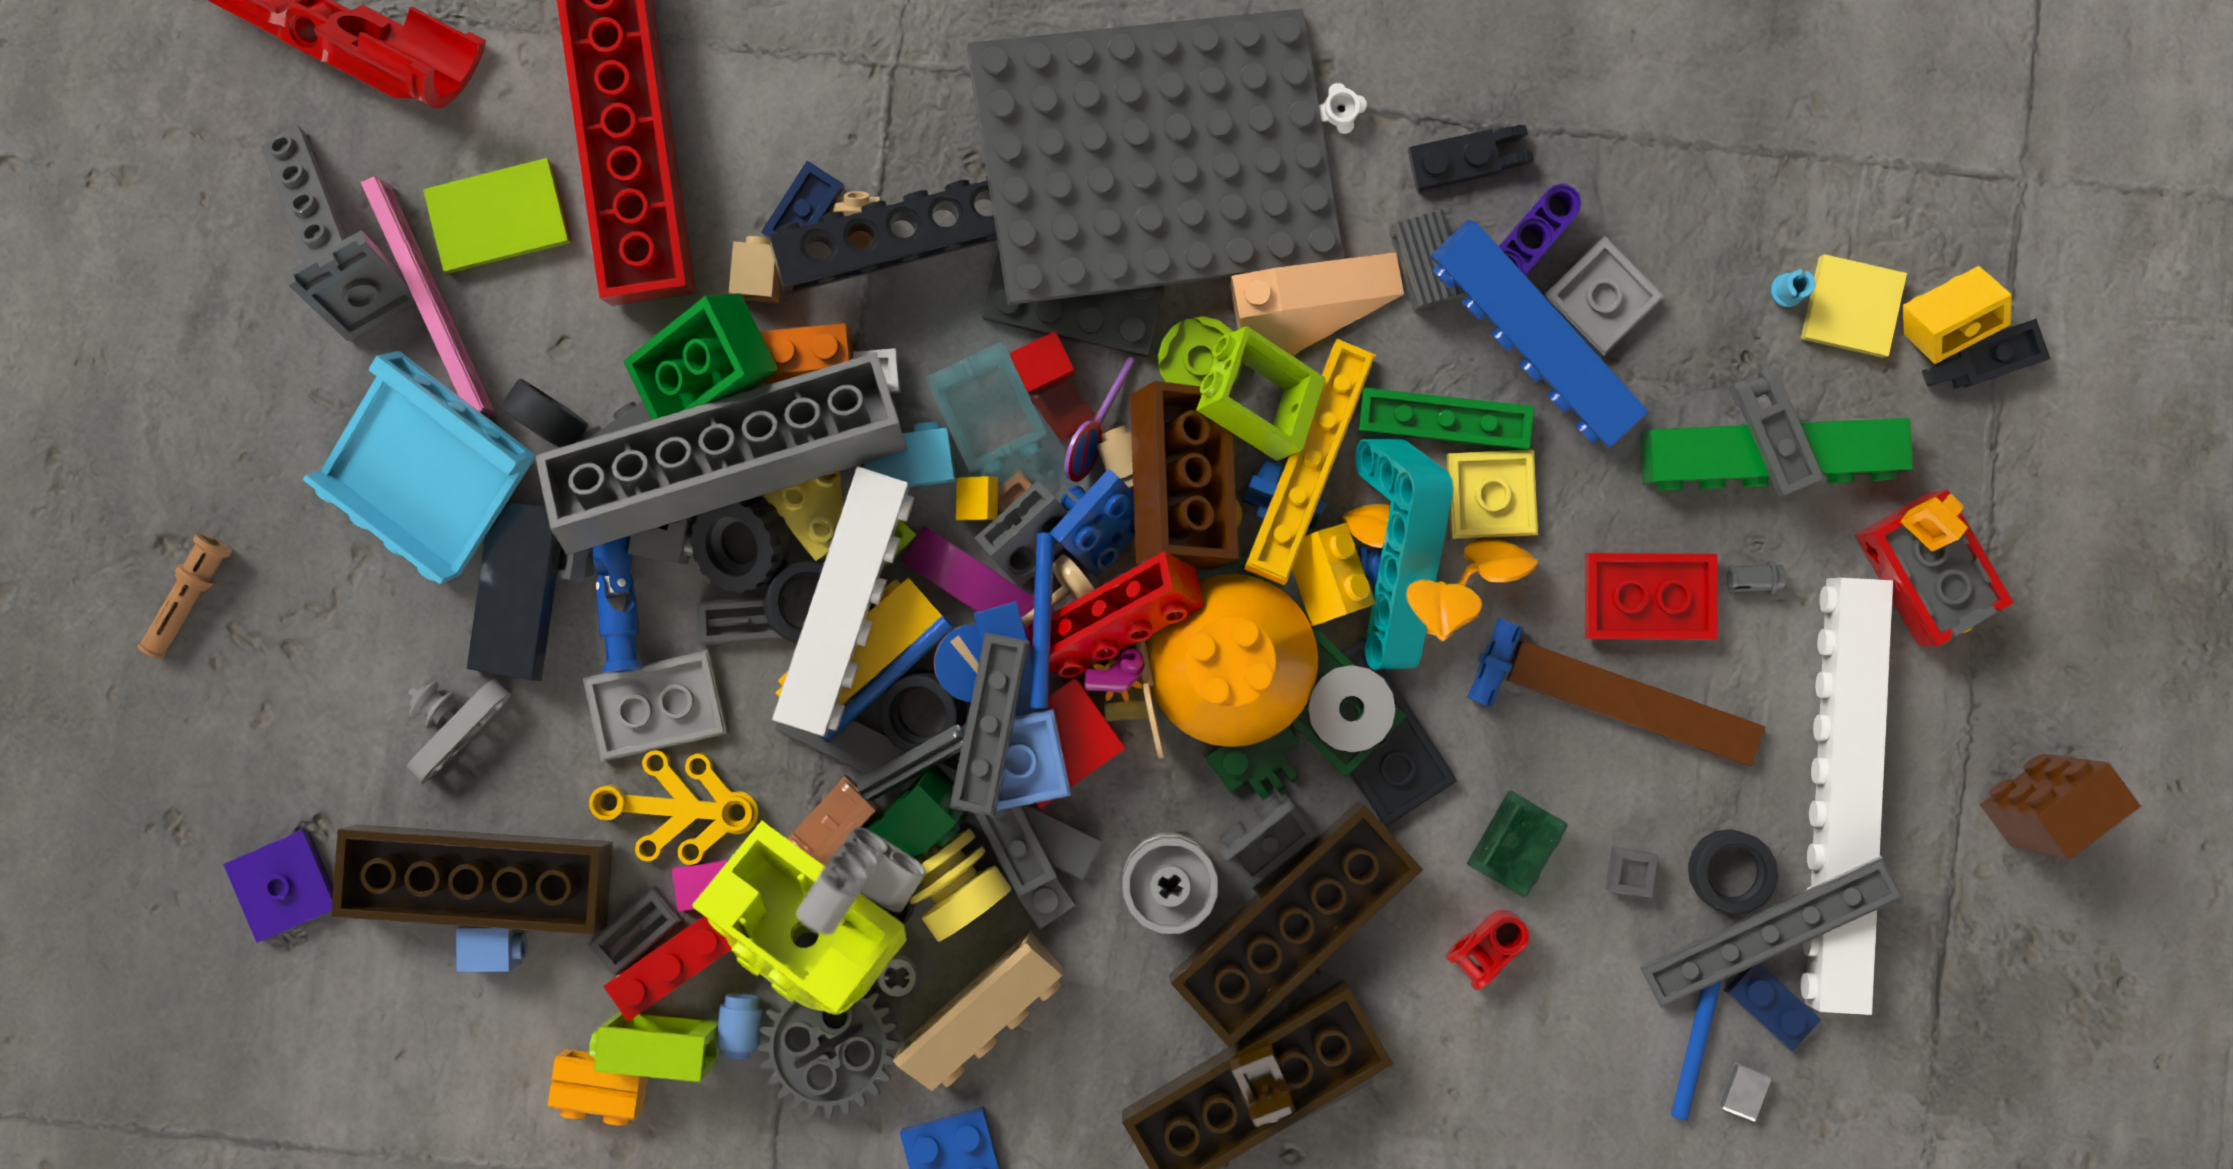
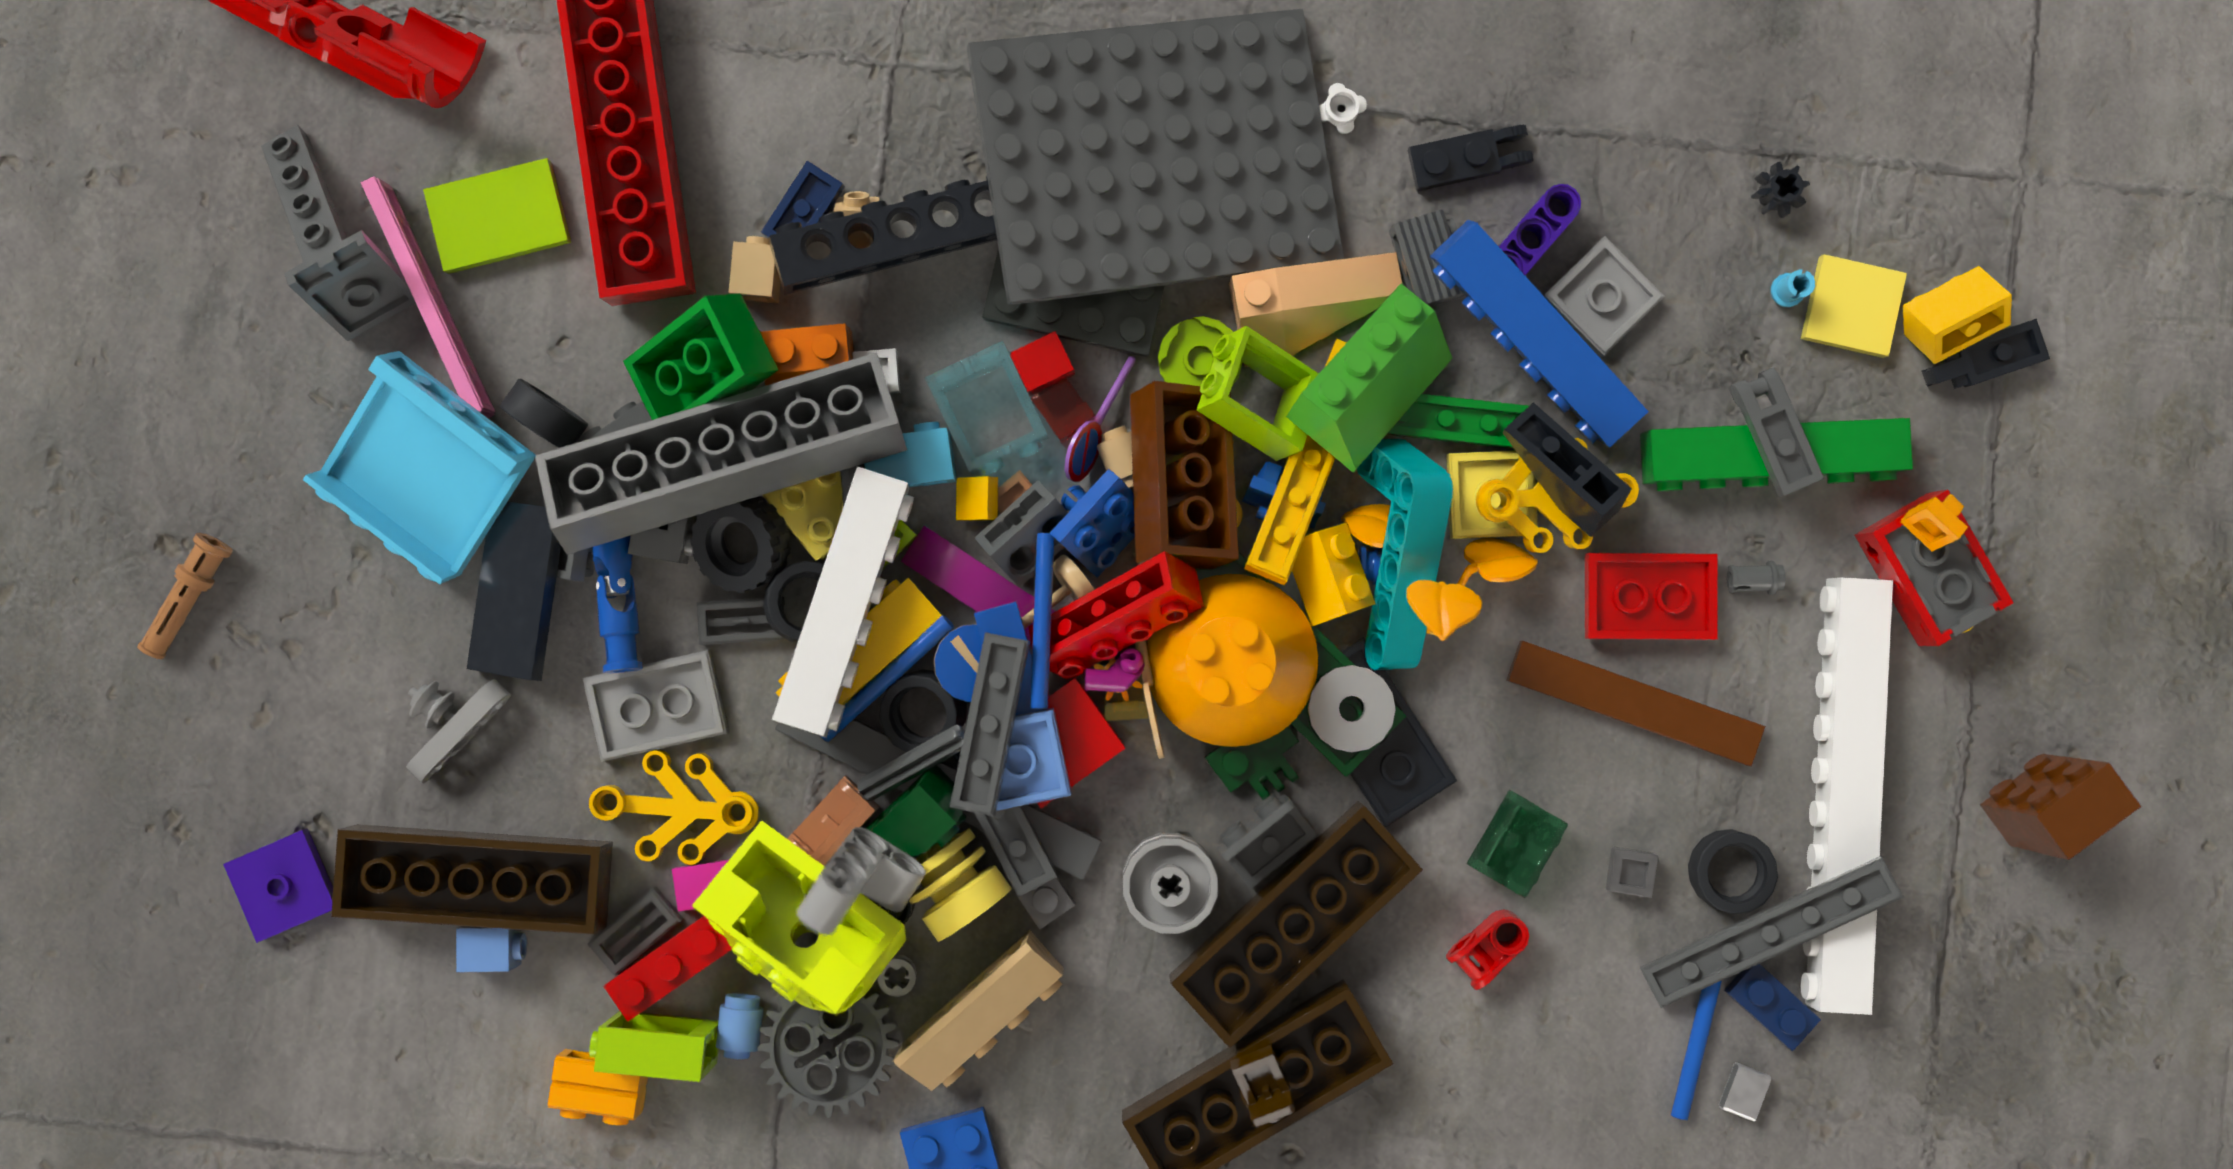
blue pin [1467,618,1524,707] -> none
none -> bright green slope [1286,283,1452,472]
none -> yellow plant [1476,438,1639,553]
none -> black slope [1503,402,1632,537]
none -> black gear [1751,162,1810,218]

